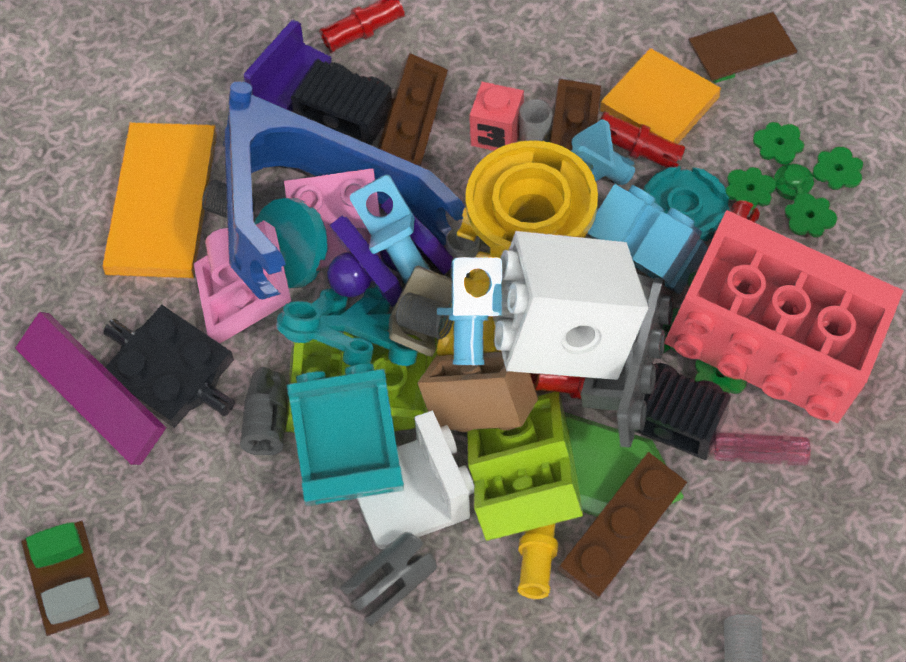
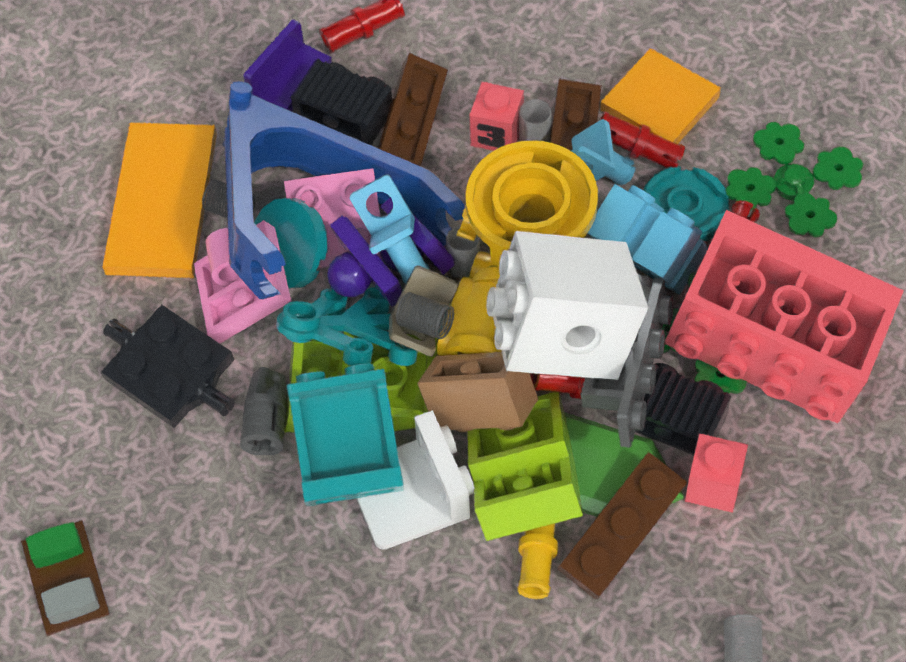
magenta tile [15,312,166,465] -> none
dark grey arm [339,532,437,626] -> none
bracket [437,258,502,365] -> none
reddish brown piece [688,12,797,84] -> none
clear pink axle [714,432,811,466] -> none
none -> coral brick [685,433,748,513]

